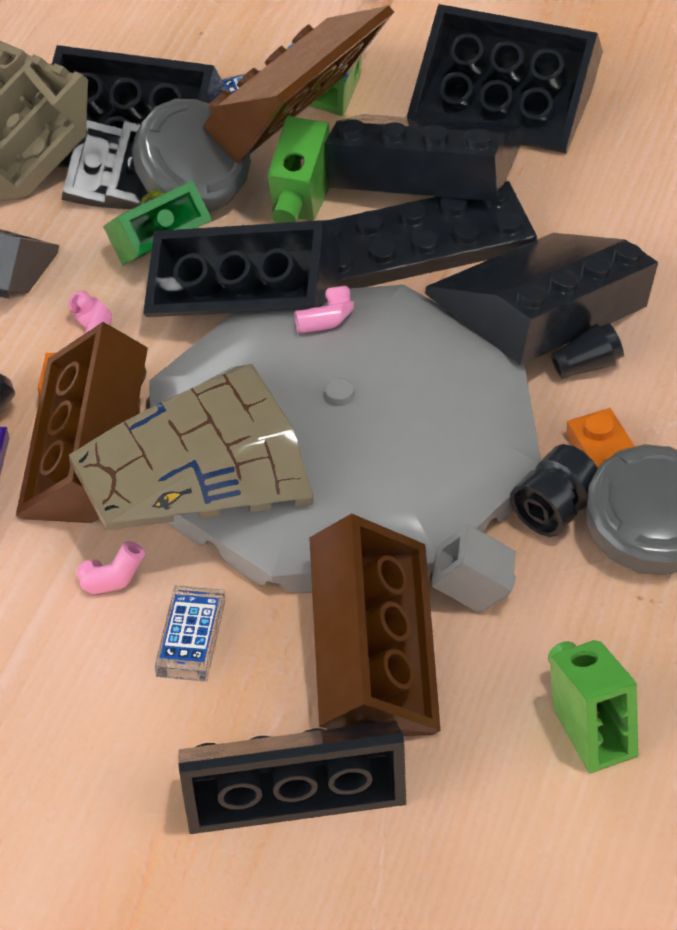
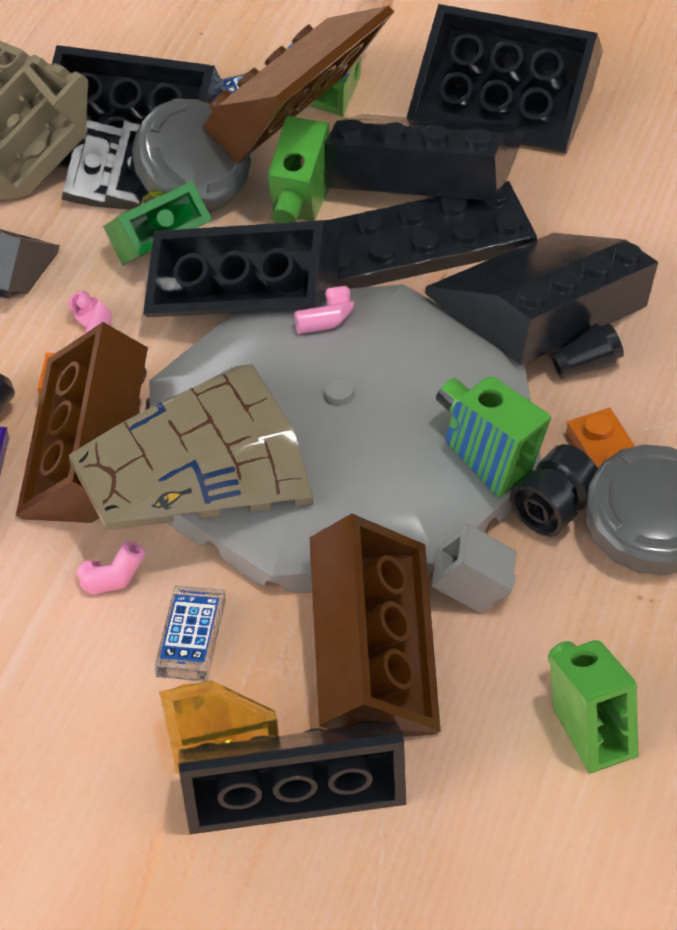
none -> clear yellow slope [159,680,279,774]
none -> bright green torso [436,377,552,498]

